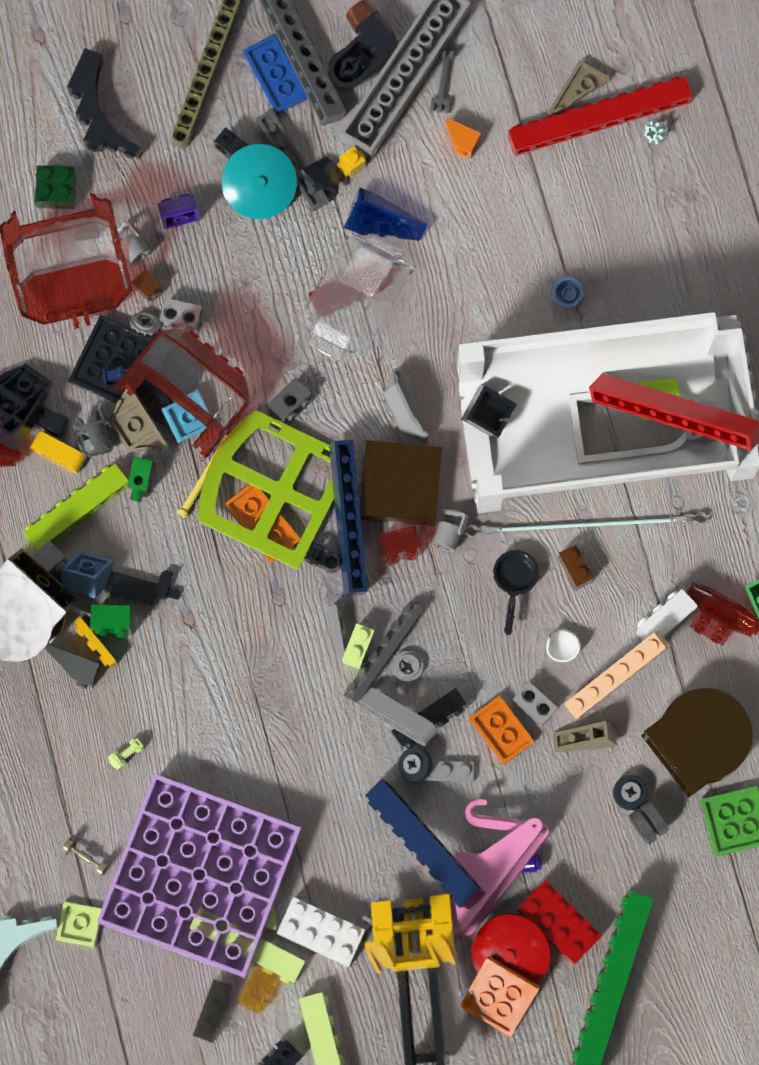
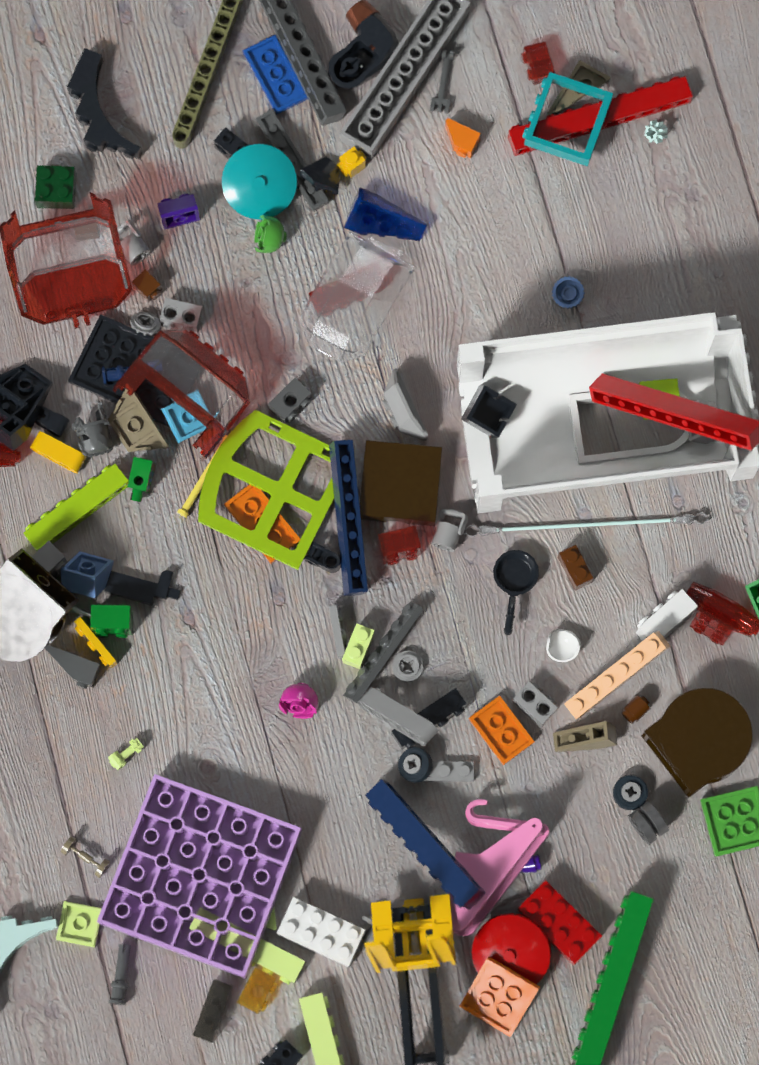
none -> dark grey pin [108,944,131,1005]
none -> bright green cylinder [254,215,287,253]
none -> dark pink cylinder [279,683,319,719]
none -> clear red brick [521,41,555,85]
none -> teal window [522,72,613,167]
none -> reddish brown brick [621,695,650,724]

